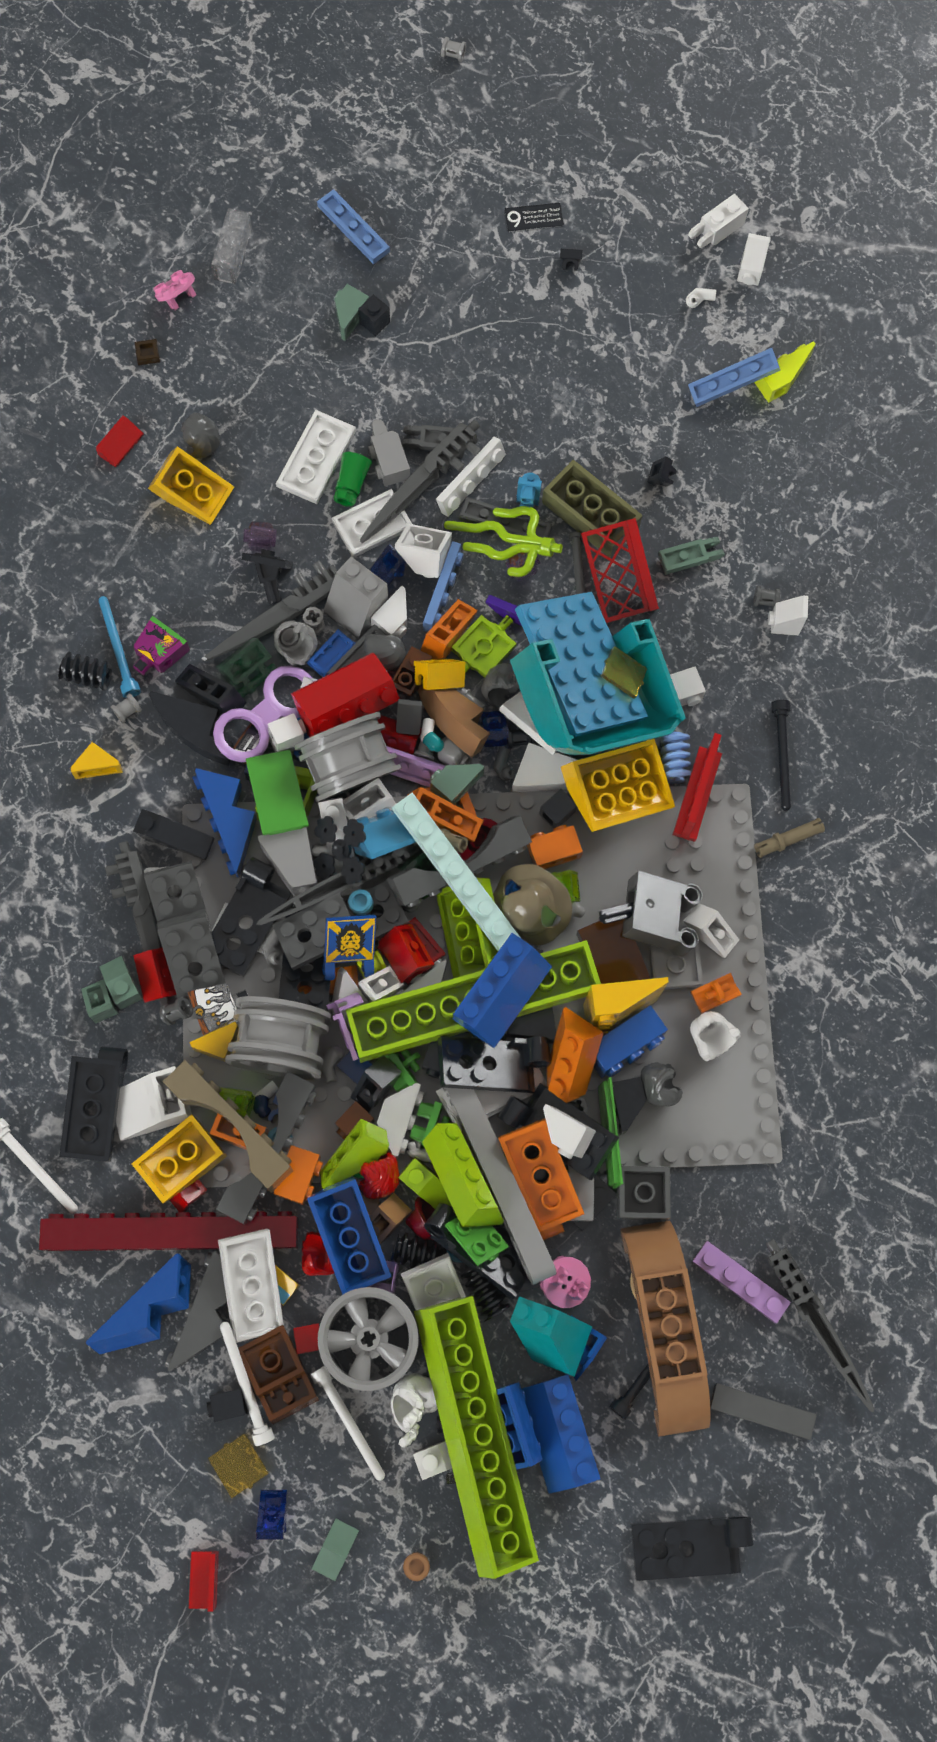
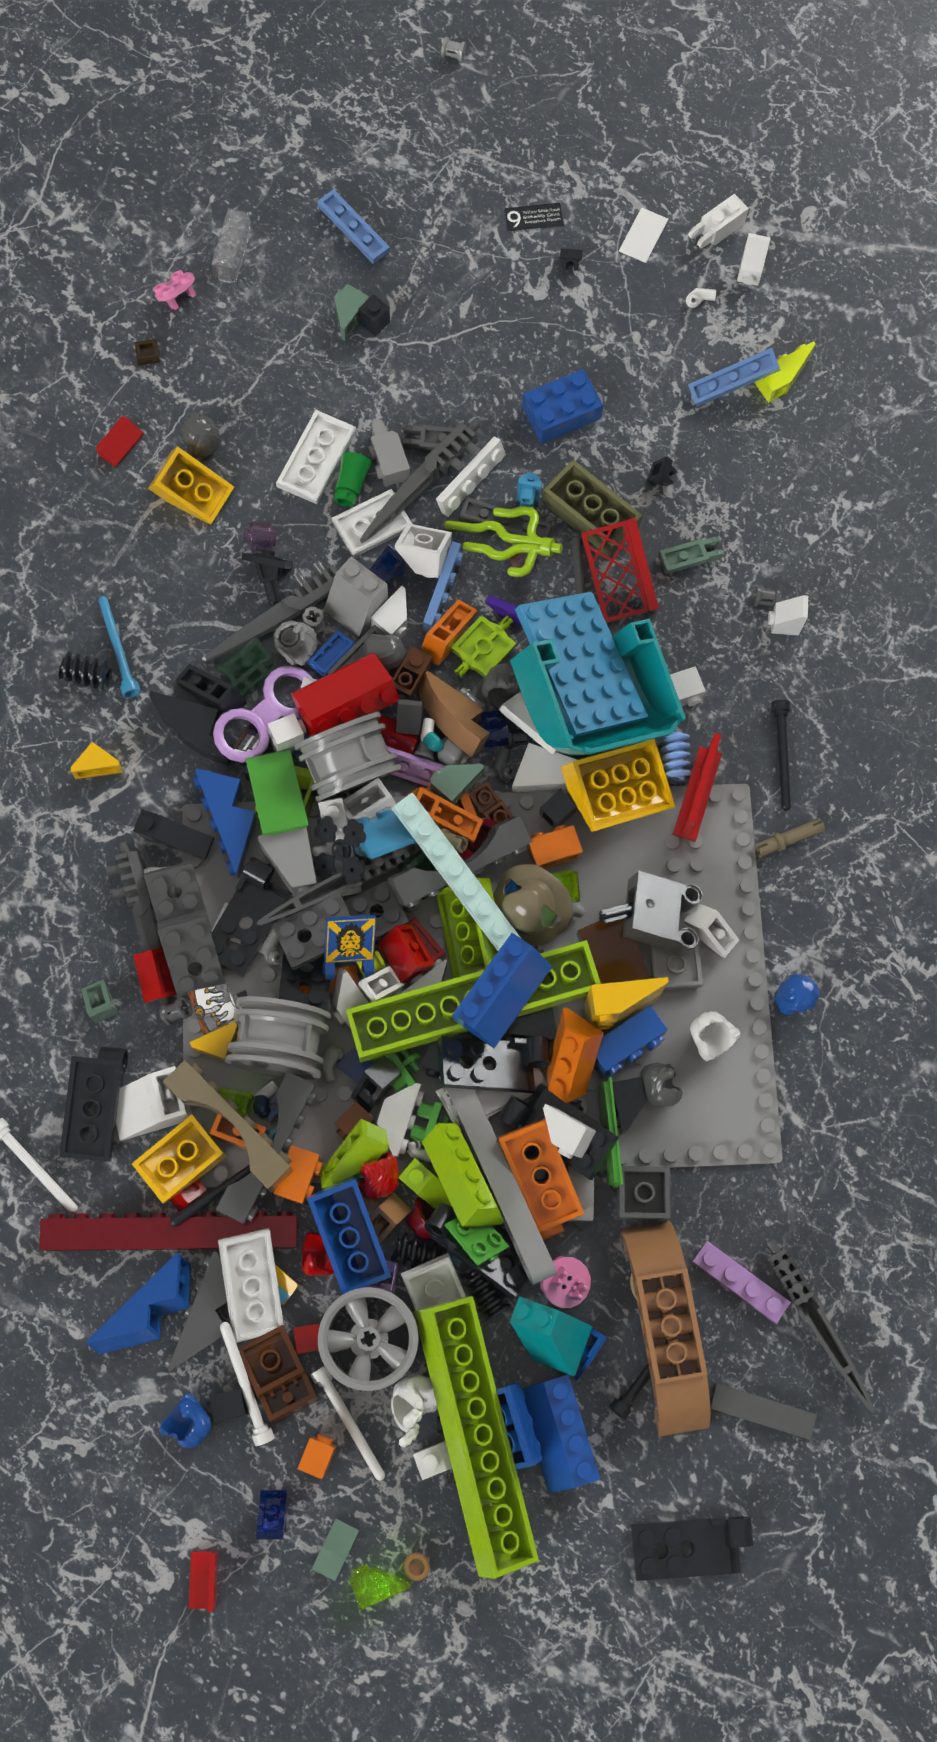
sand green slope [100,956,143,1010] -> none
light grey bush [111,693,142,724] -> none
magenta torso [133,616,190,675] -> none
clear yellow piece [208,1434,269,1498] -> none
lavender piece [326,992,364,1061] -> none
medium azure tile [348,889,374,915] -> none
yellow hinge [414,659,465,690] -> none
clear yellow piece [601,646,647,699] -> none
orange hips [690,973,742,1014] -> none
none -> blue hair [159,1393,212,1448]
none -> black piece [170,1165,251,1226]
none -> orange brick [297,1433,337,1479]
none -> clear neon green slope [349,1563,411,1610]
none -> dark orange slope [468,781,513,823]
none -> blue brick [522,369,603,444]
none -> white sticker [619,208,668,263]
none -> blue hair [774,974,820,1015]

